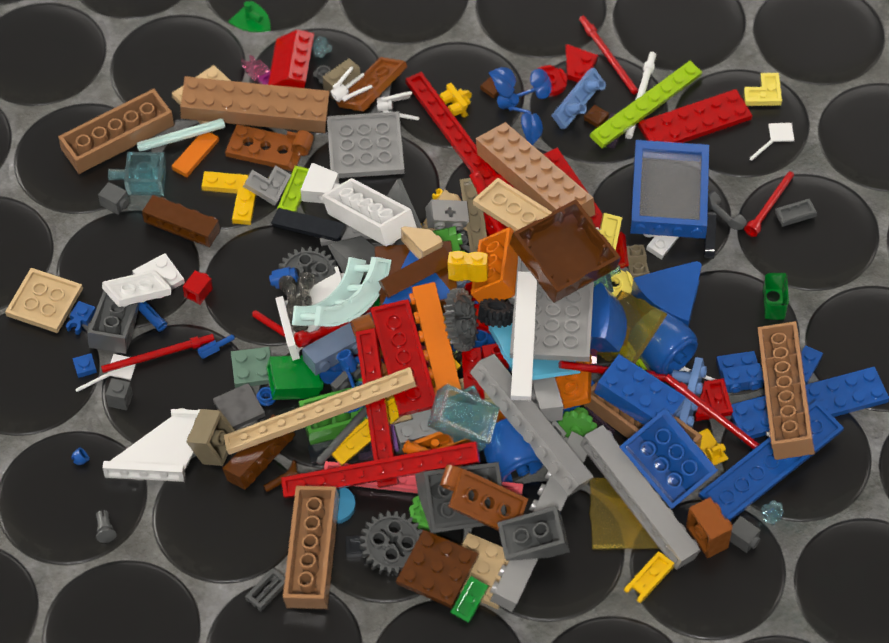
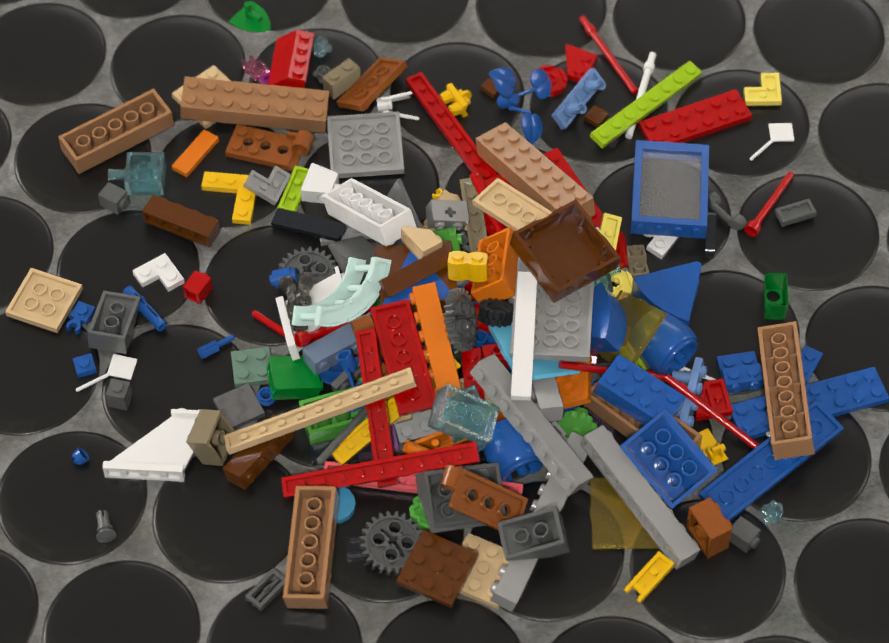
red bar [101,334,215,373] -> none
white plate [102,270,171,307] -> none
light aqua axle [137,118,225,152] -> none
reddish brown piece [263,460,299,492] -> none
white plant [330,67,373,103] -> none
green plate [451,576,490,623] -> none

